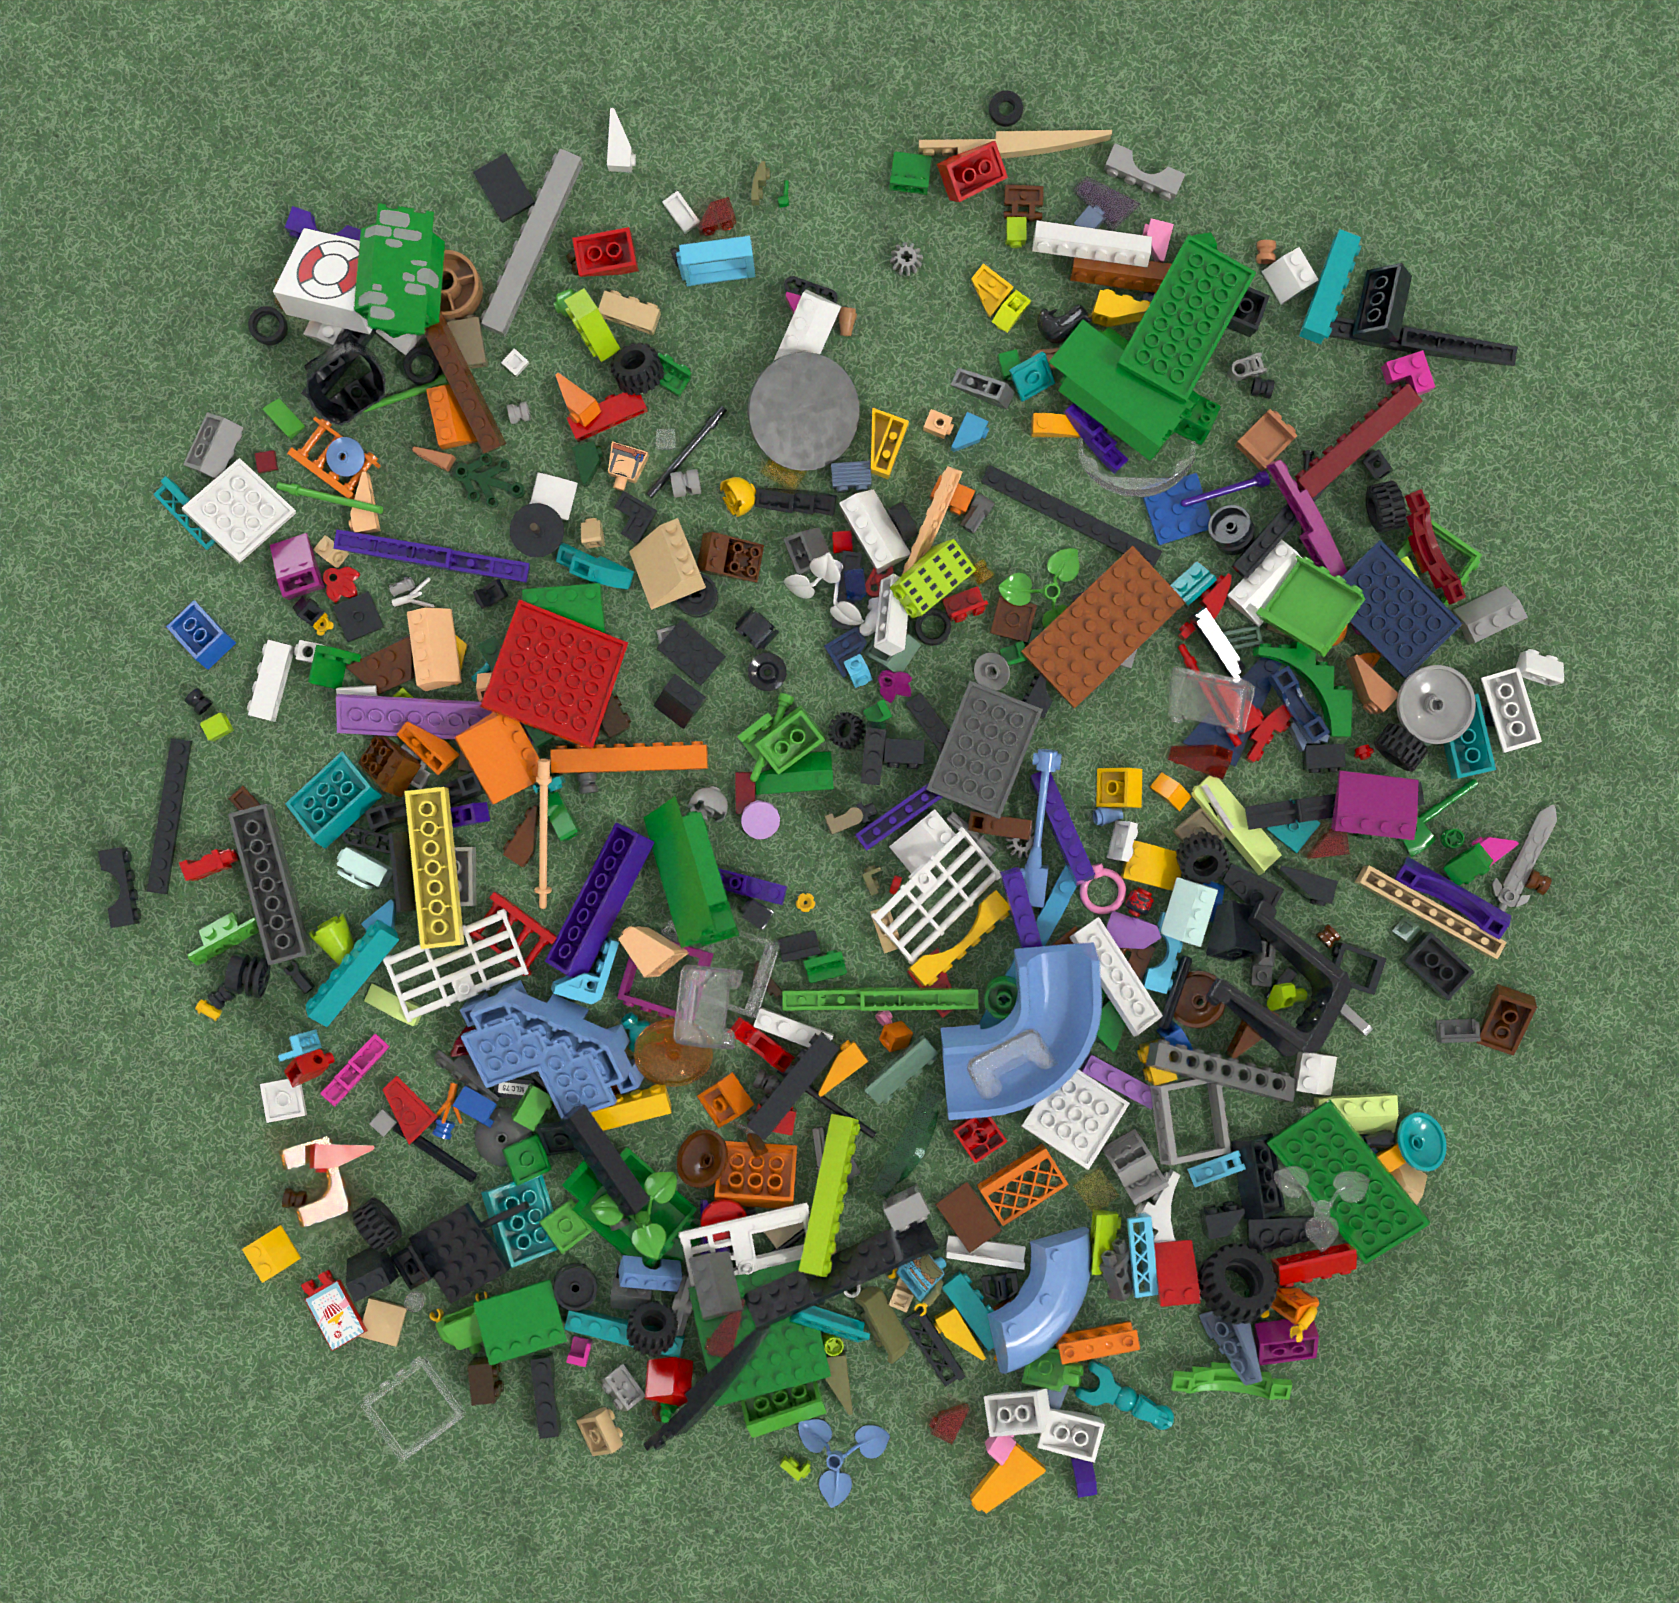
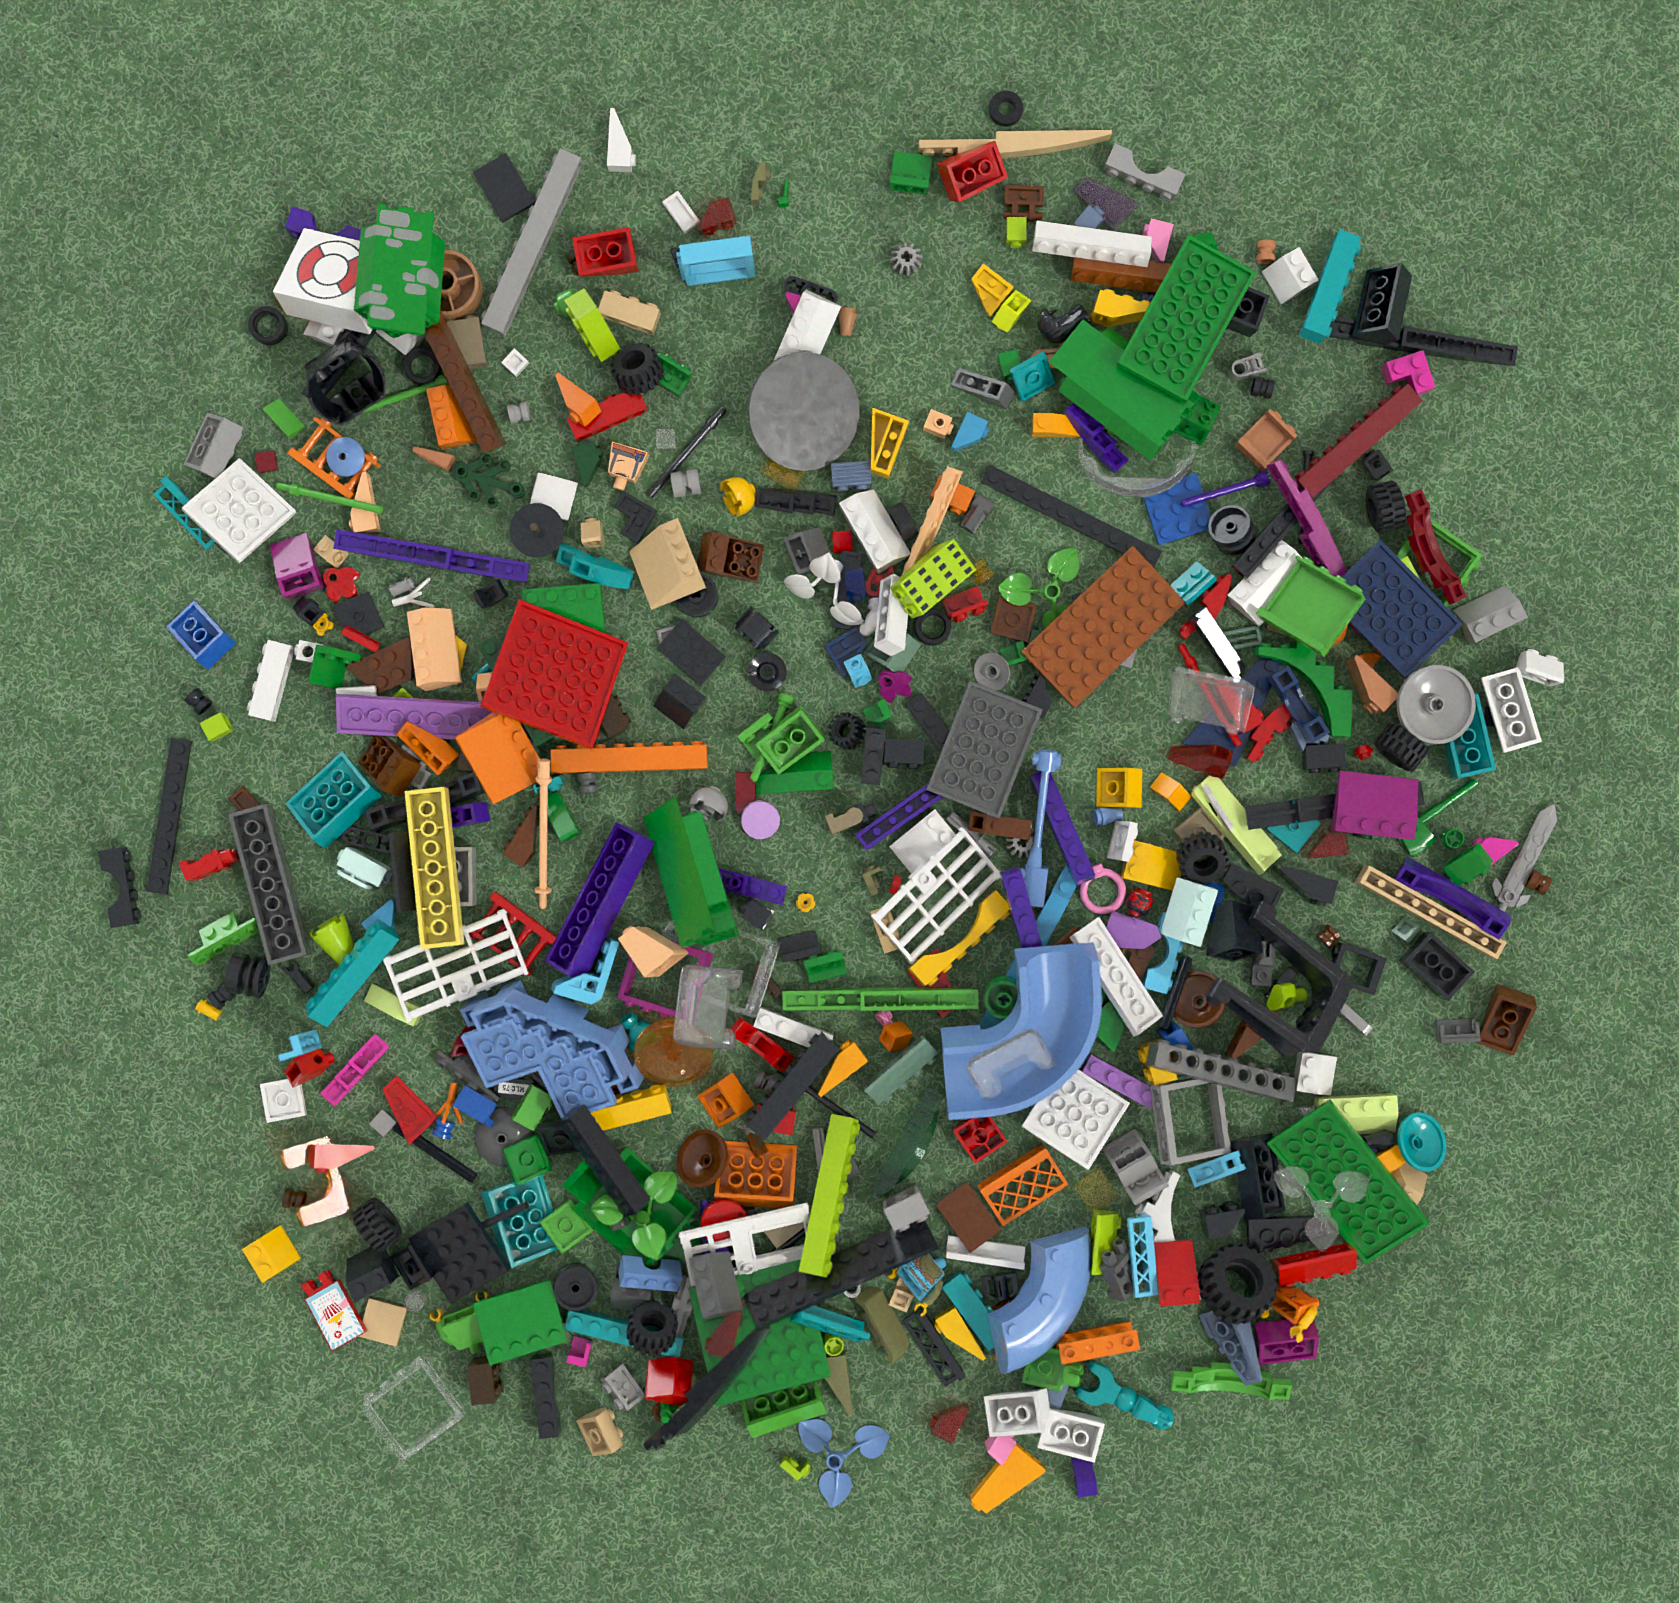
none -> red tile [341,625,381,652]

